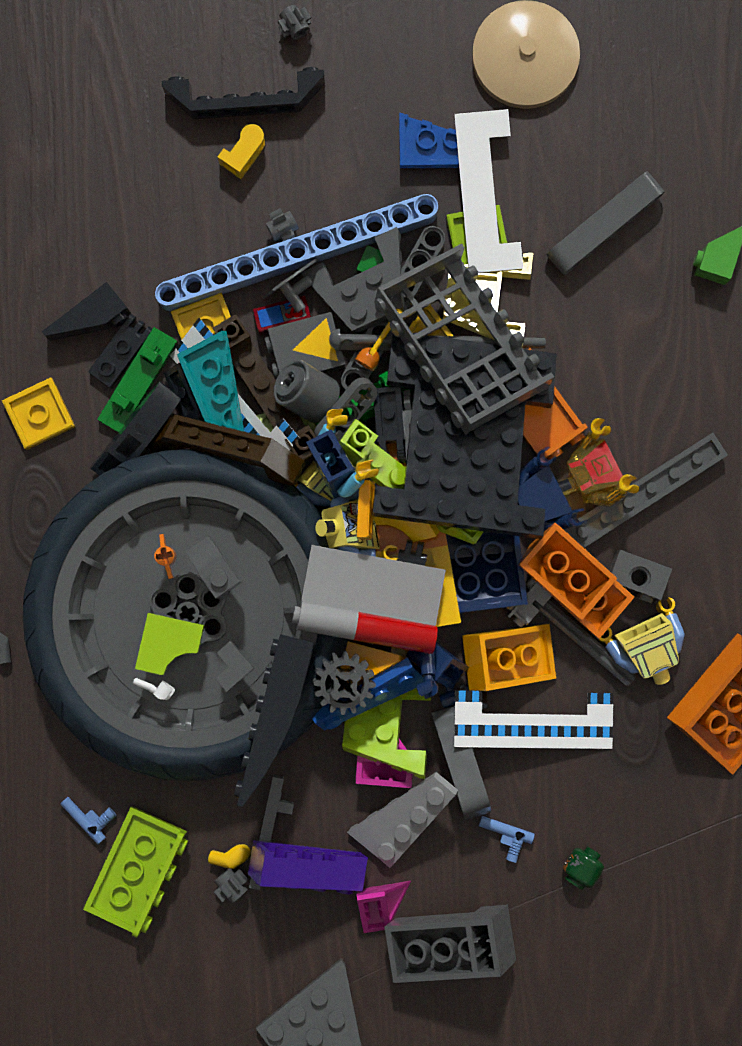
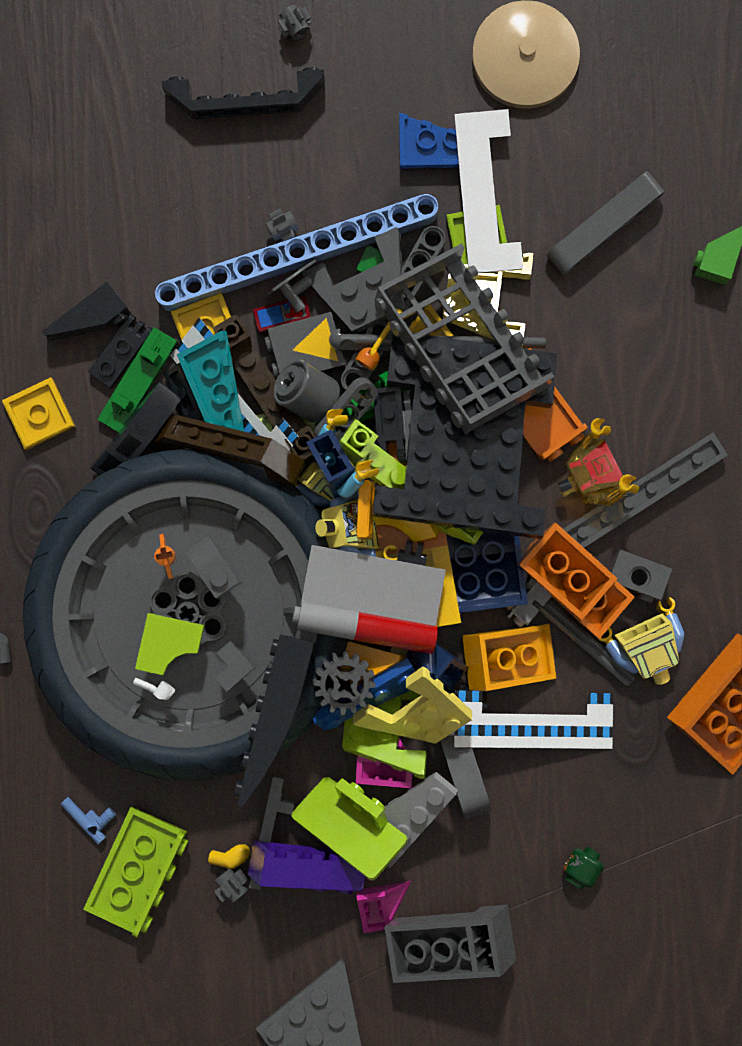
yellow leg [217,124,265,179] -> none
medium blue hose [479,816,535,863] -> none
dark blue torso [517,447,588,531] -> none
none -> lime bracket [292,777,408,880]
none -> light yellow wing [353,667,472,744]

